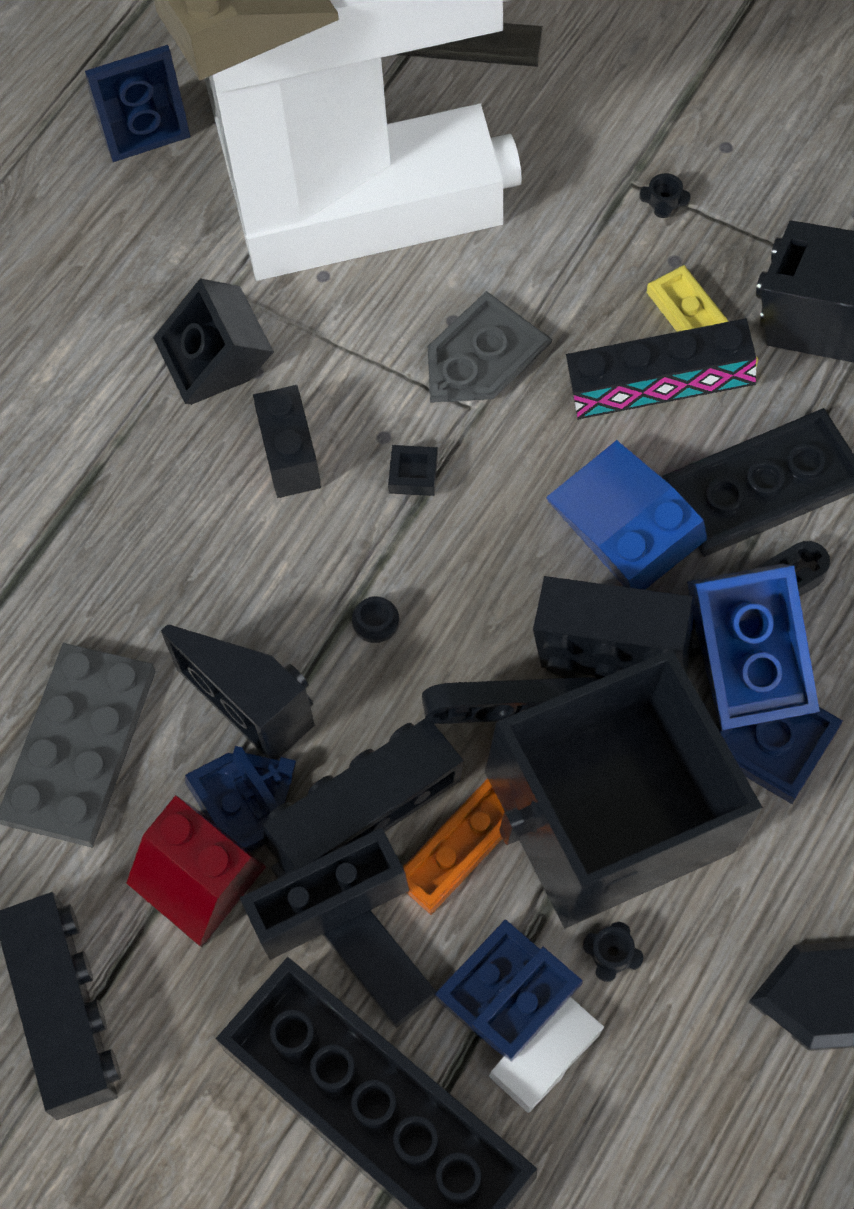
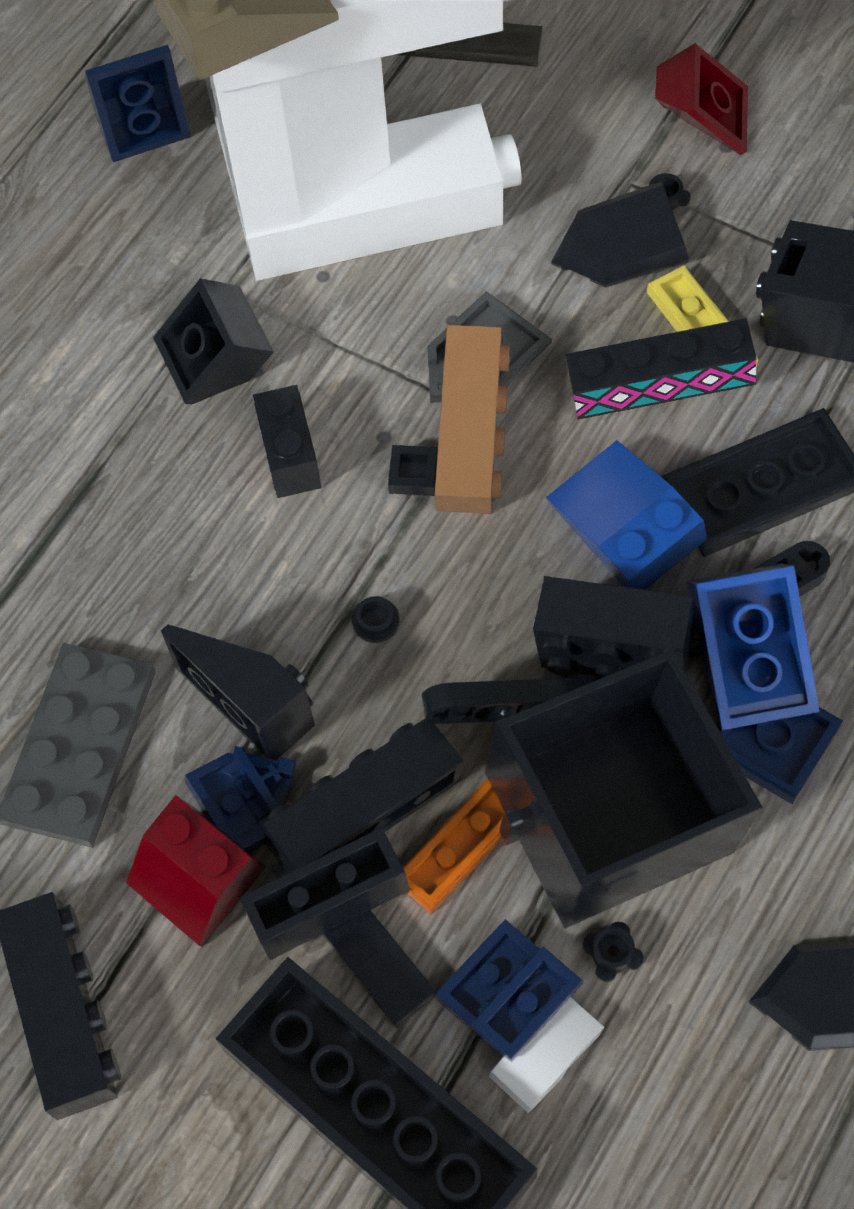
none -> medium nougat brick [435,325,510,514]
none -> black tile [551,182,688,288]
none -> dark red slope [655,43,748,155]

